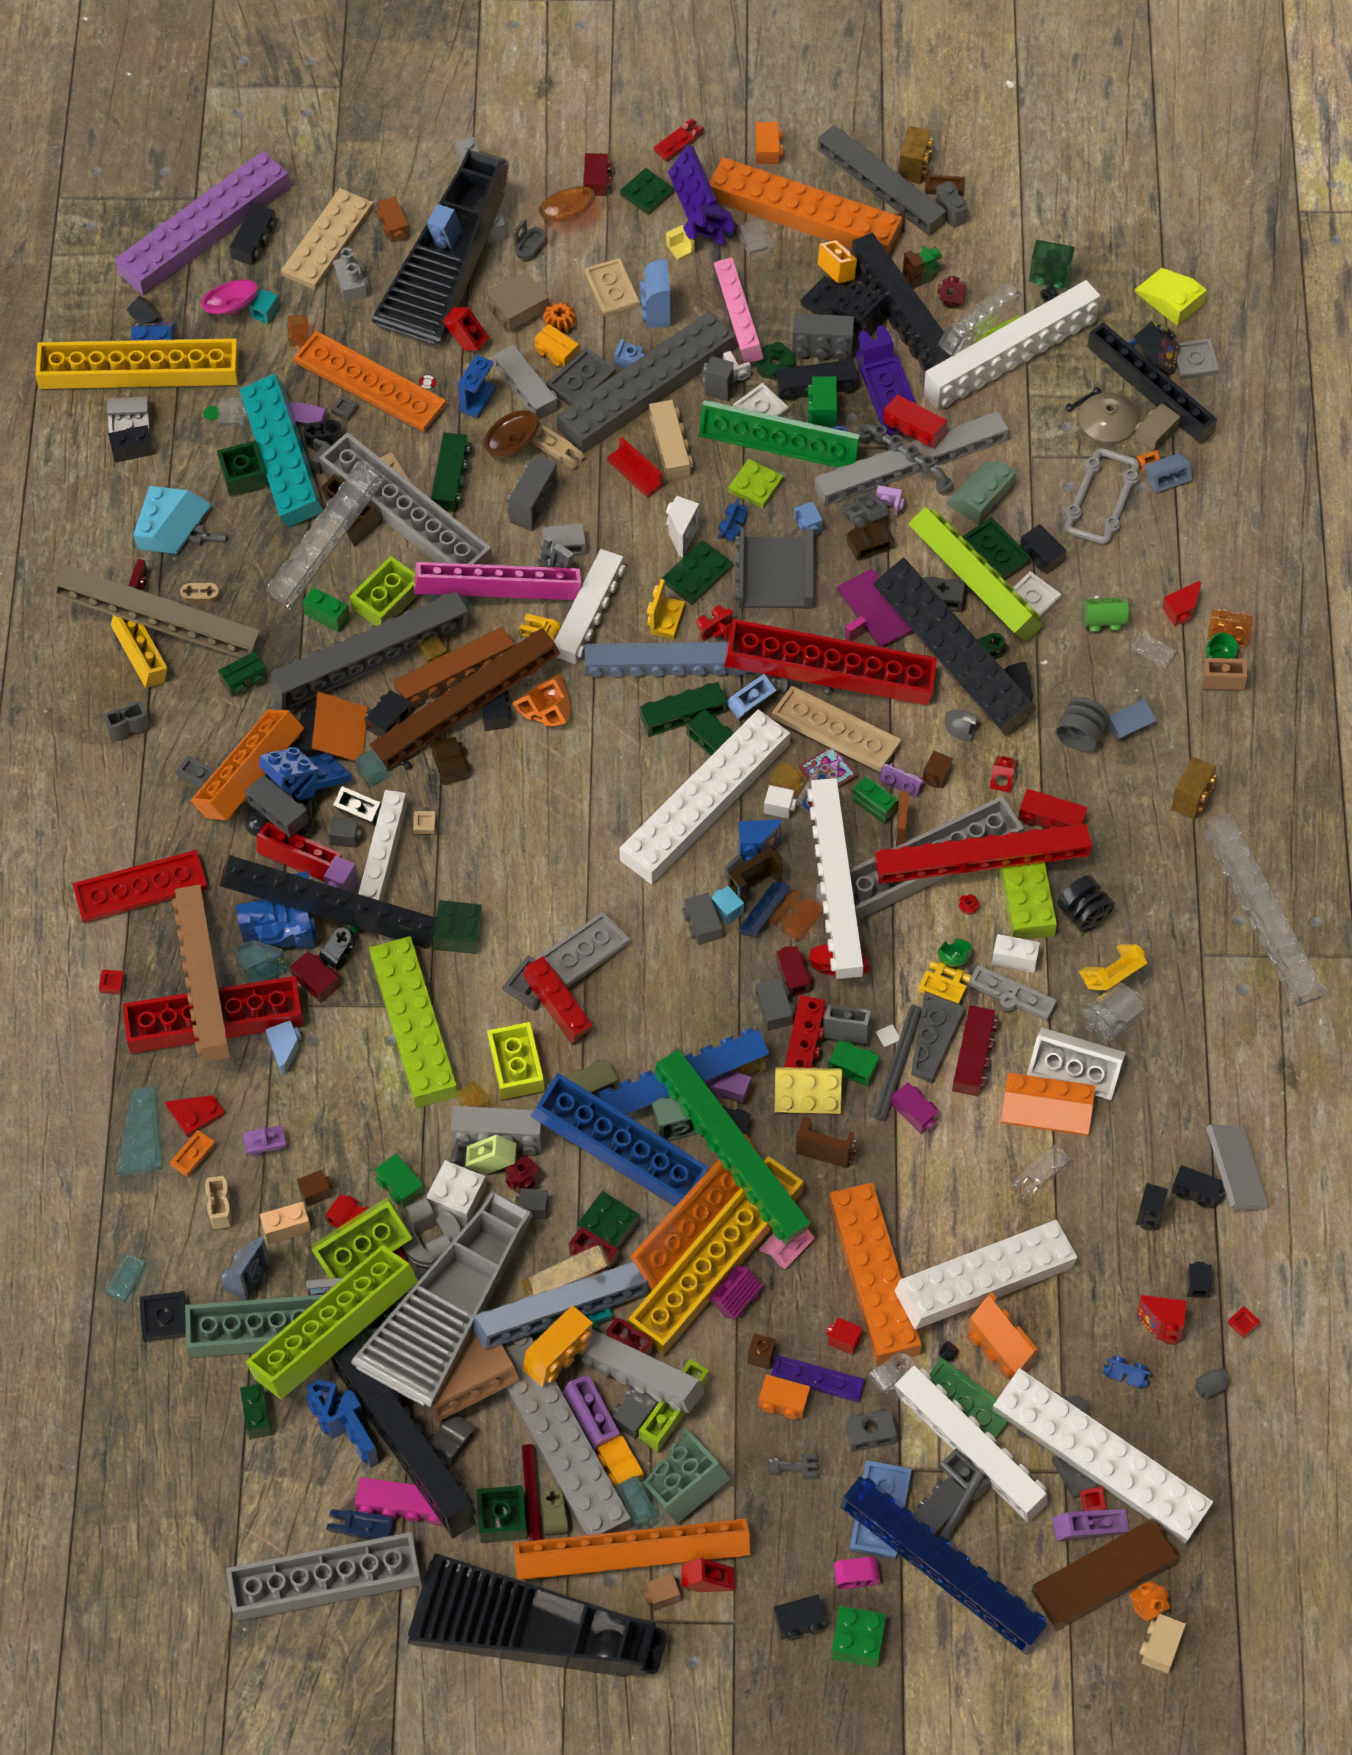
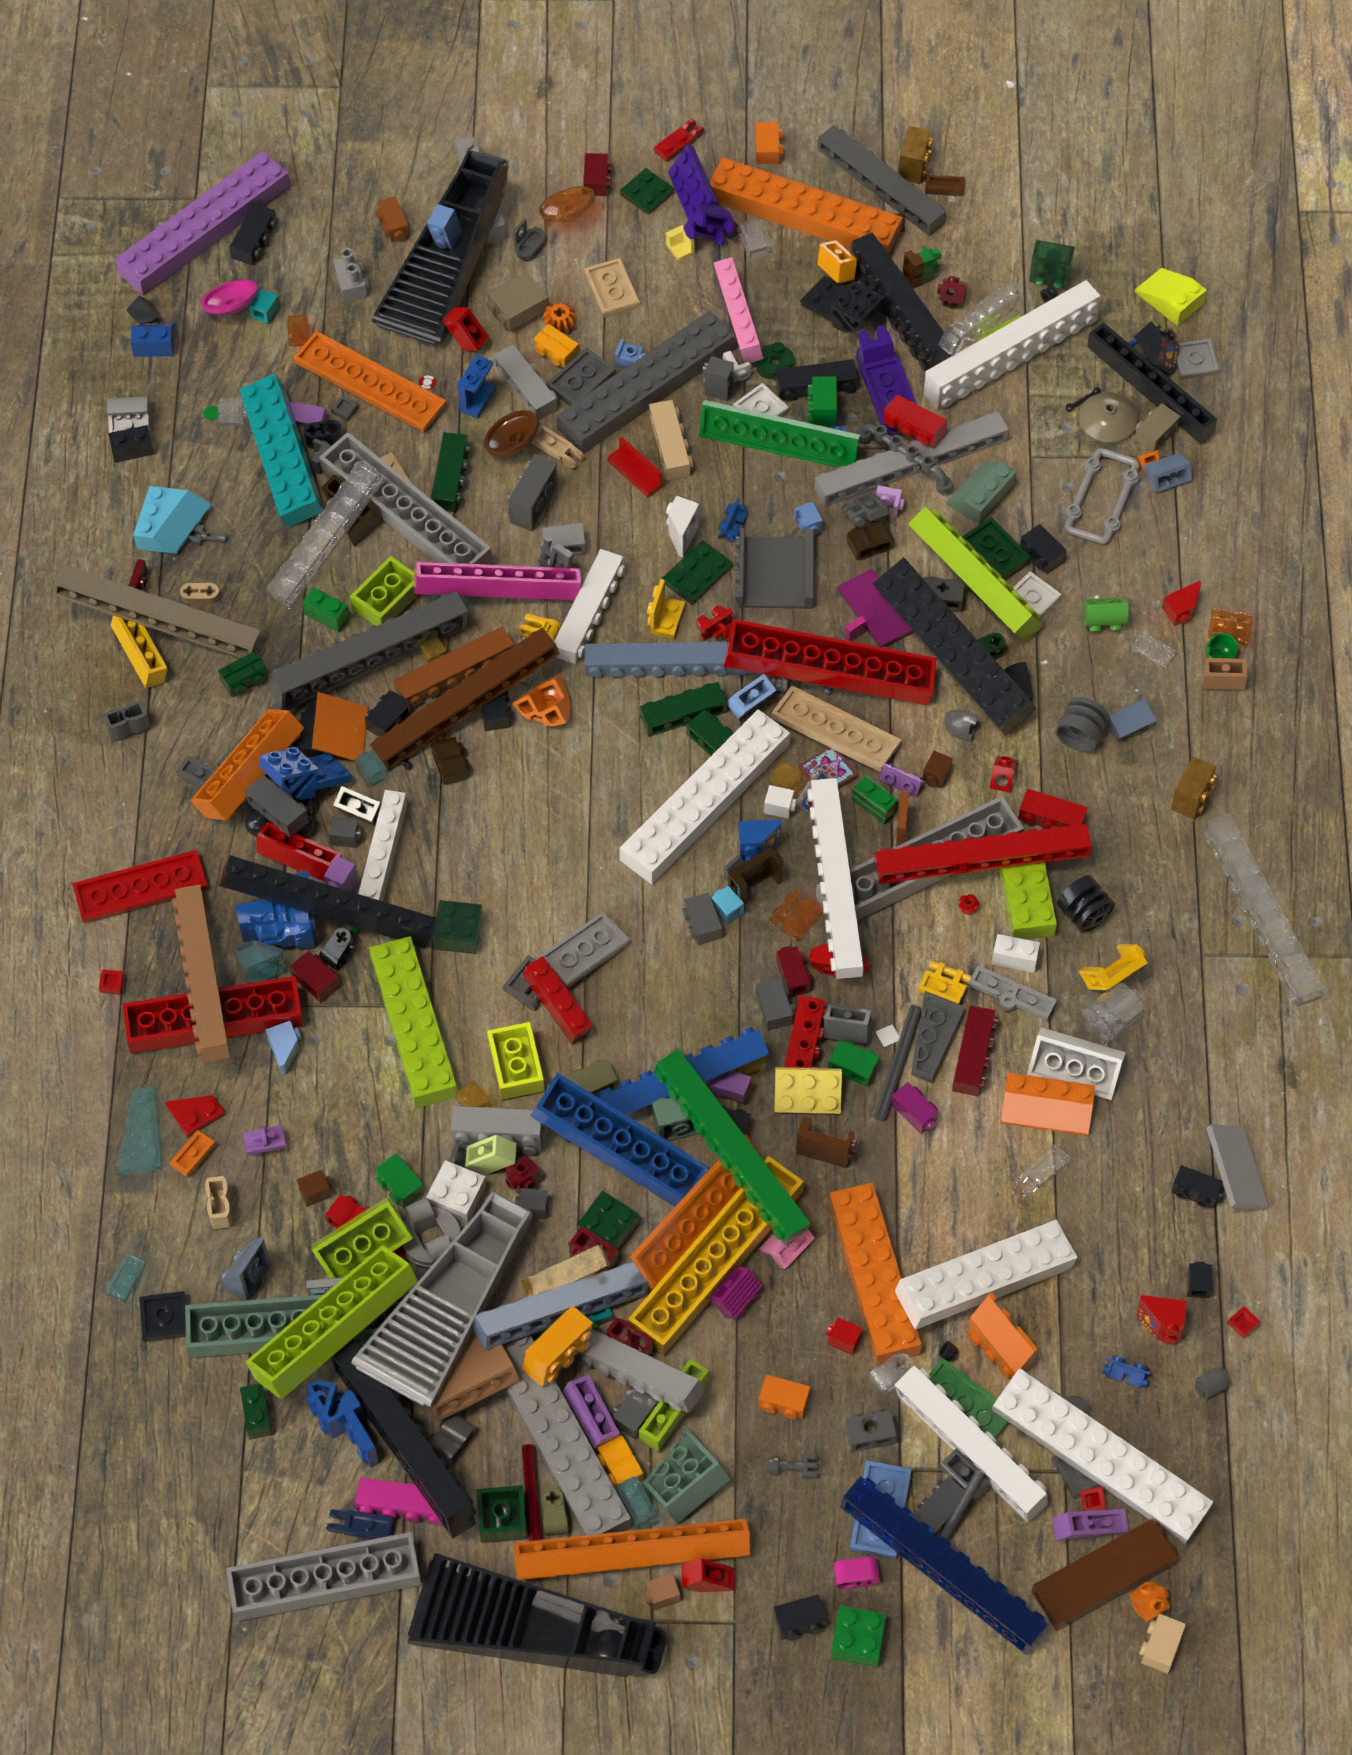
yellow brick [35,339,239,389] -> none
dark green brick [217,440,268,496] -> none
light nougat brick [260,1201,311,1244] -> none
tan plate [281,188,374,290] -> none
tan plate [413,811,436,834] -> none
medium blue brick [640,259,670,328] -> none
lime plate [728,459,783,509] -> none
dark blue plate [738,882,790,935] -> none
reddish brown brick [747,1333,776,1370] -> none
dark purple tile [771,1355,865,1403] -> none
dark grey brick [792,313,854,360] -> none
dark grey brick [935,181,968,228] -> none
green hair [937,938,972,967] -> none
black brick [1136,1183,1168,1230] -> none

